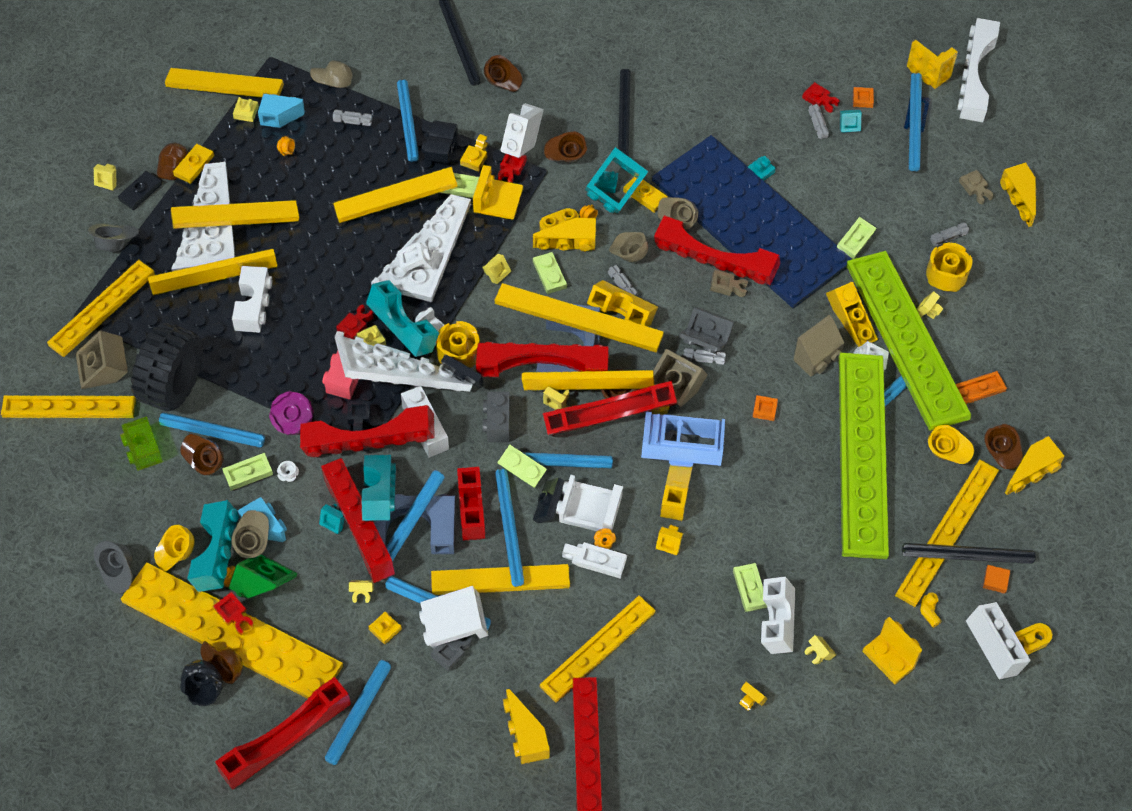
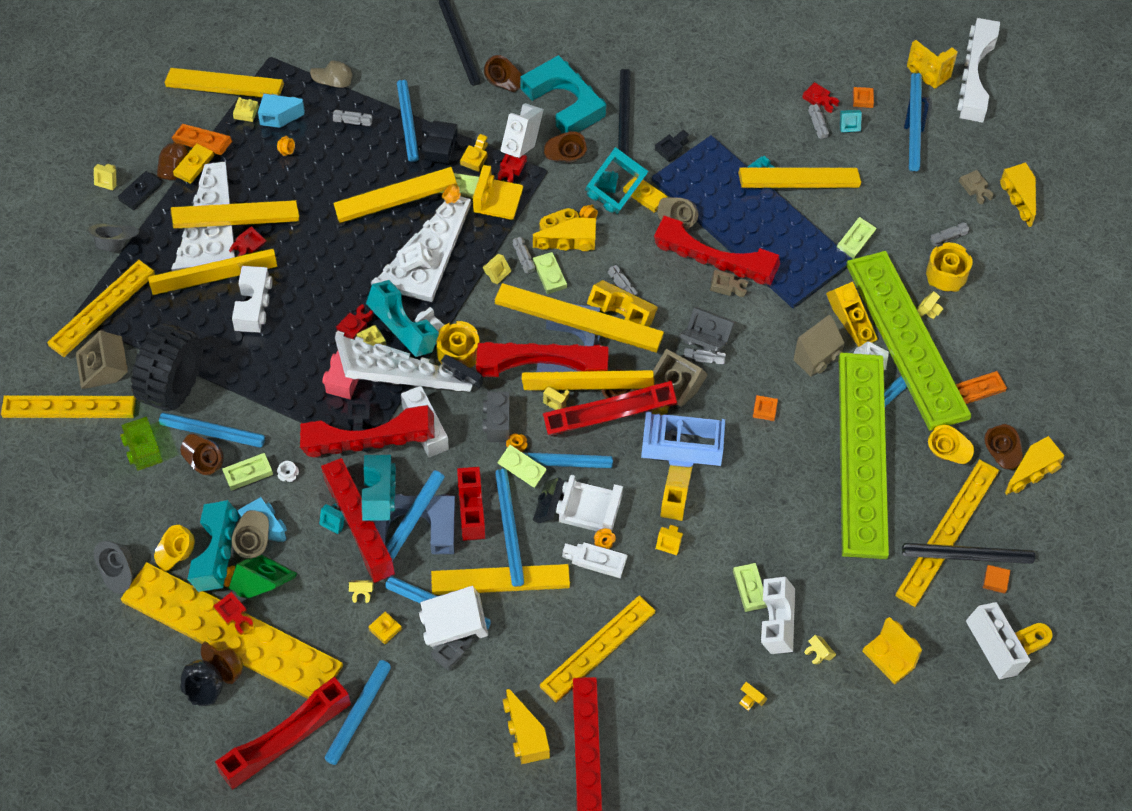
magenta tile [269,392,313,435] -> none
dark tan piece [609,232,648,262] -> none
yellow arm [920,592,942,628] -> none
none -> orange tile [171,124,232,155]
none -> red plate [229,227,266,257]
none -> light orange plate [442,184,461,204]
none -> light orange plate [506,433,528,452]
none -> light grey axle [513,237,535,274]
none -> teal arch [520,55,607,134]
none -> black plate [655,130,689,162]
none -> yellow tile [738,168,861,188]

